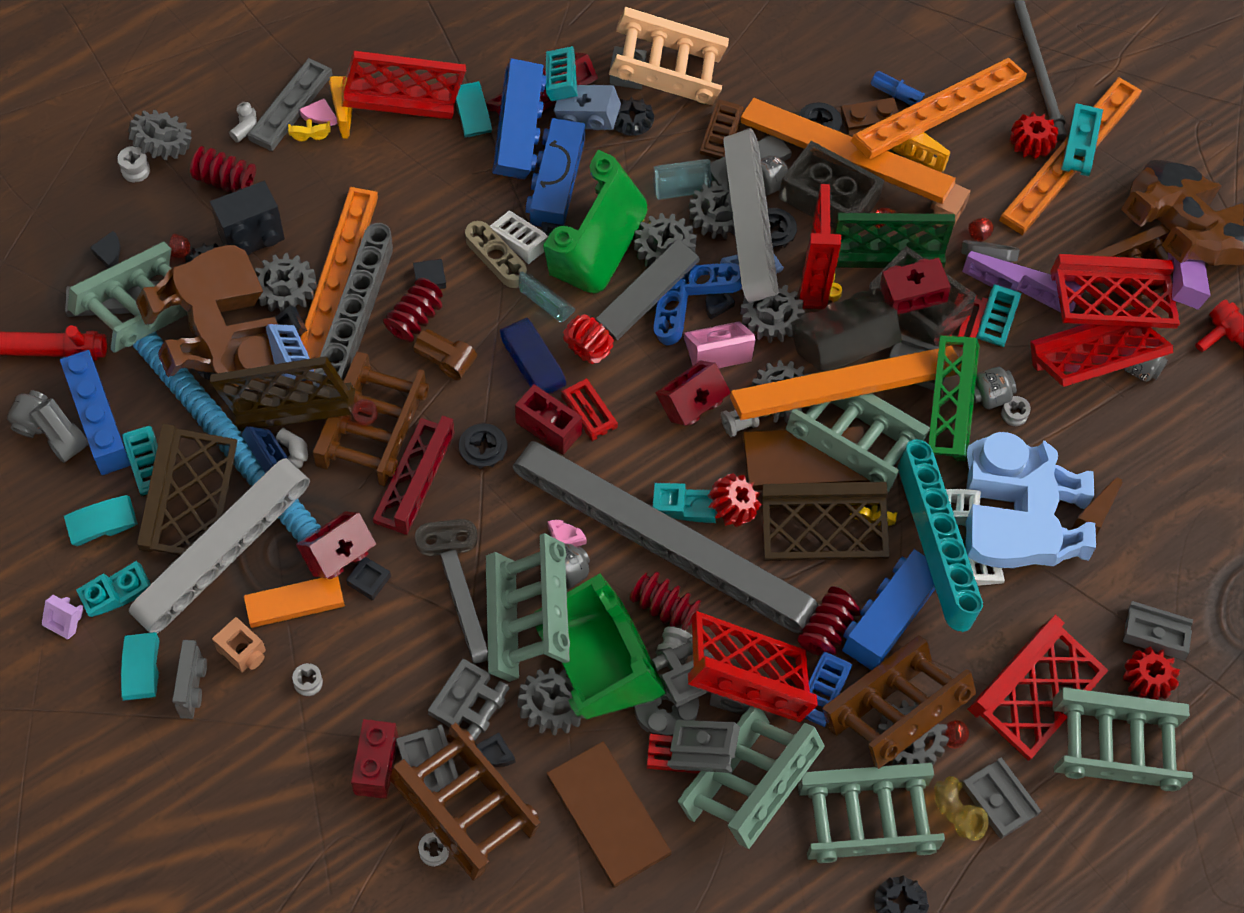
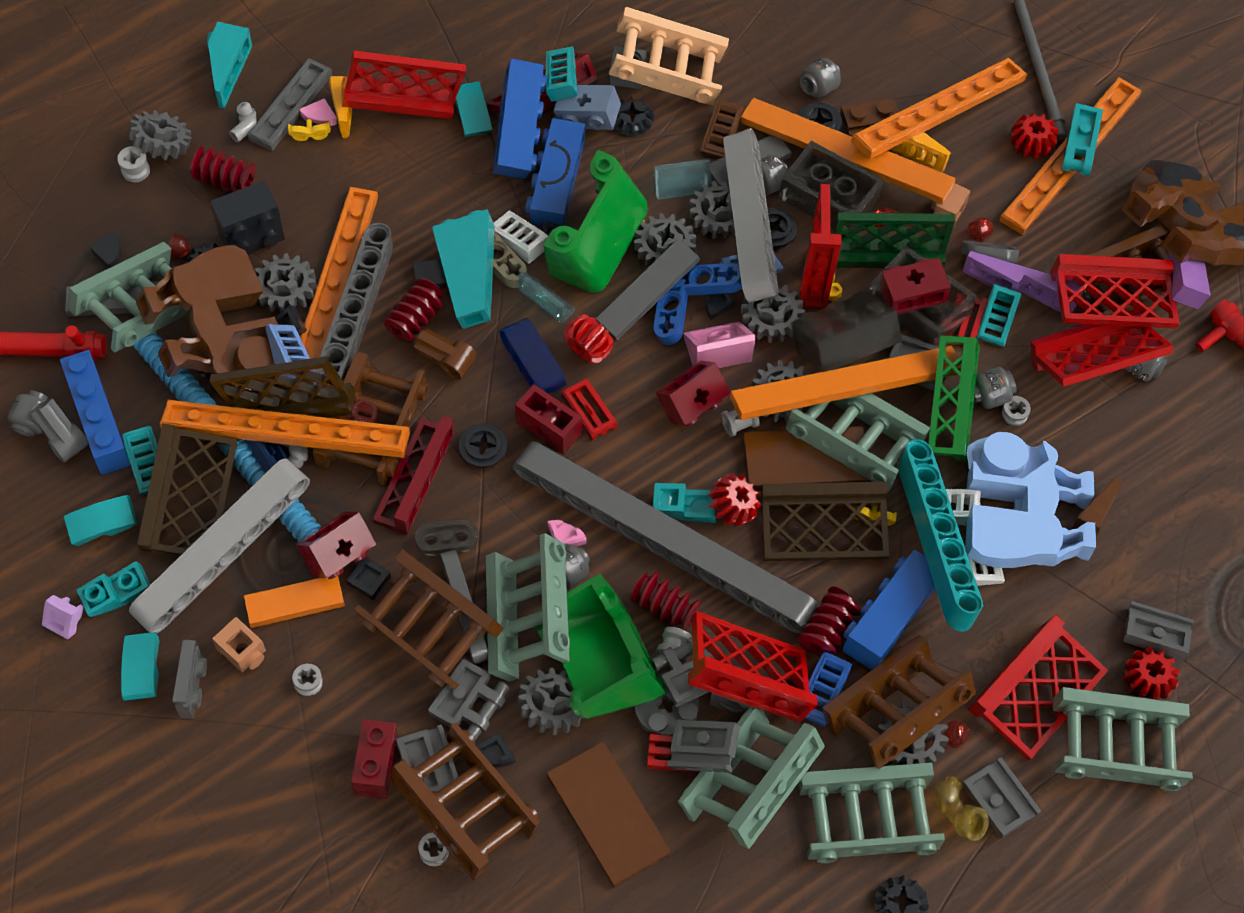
blue axle [871,71,925,106] -> none
none -> orange tile [160,400,410,458]
none -> teal slope [207,21,252,109]
none -> reddish brown fence [354,549,504,690]
none -> teal slope [432,209,495,329]
none -> dark grey head [800,58,841,98]

